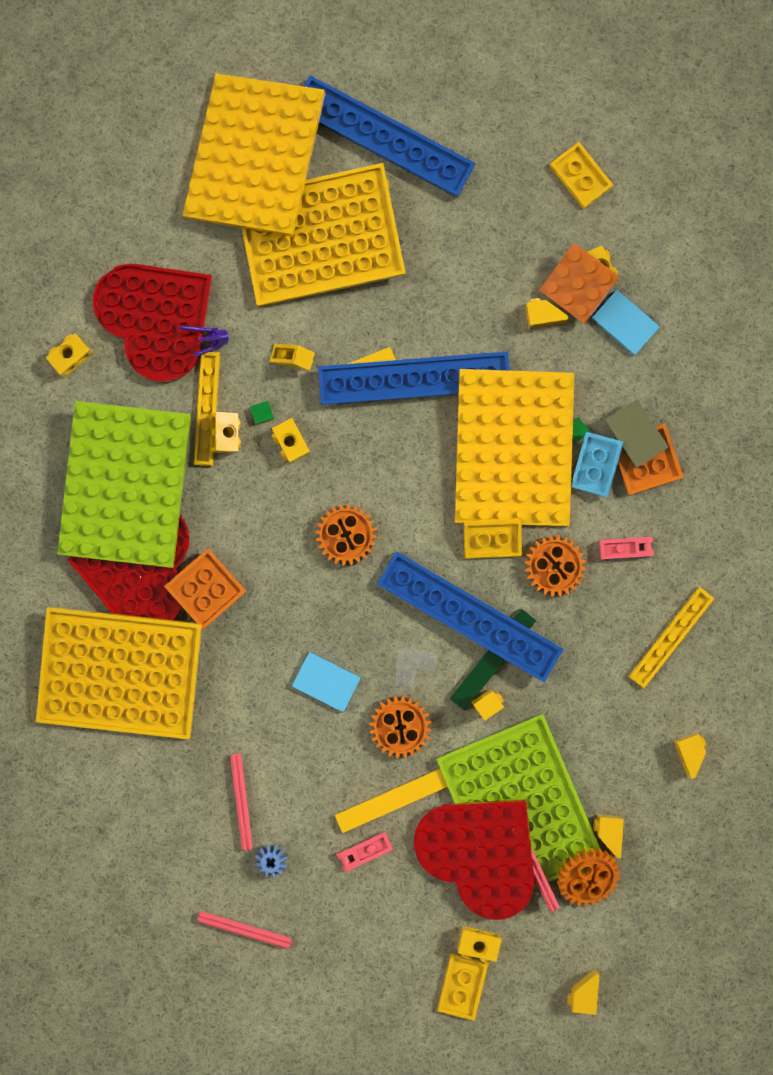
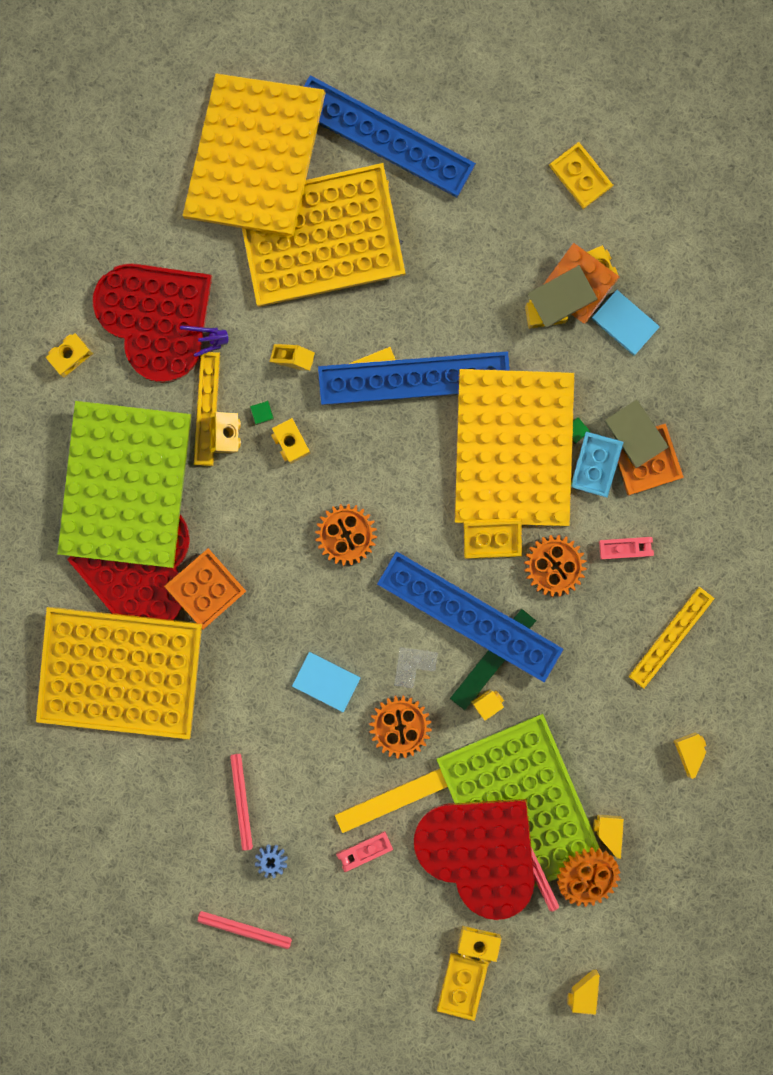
none -> olive tile [528,265,598,328]

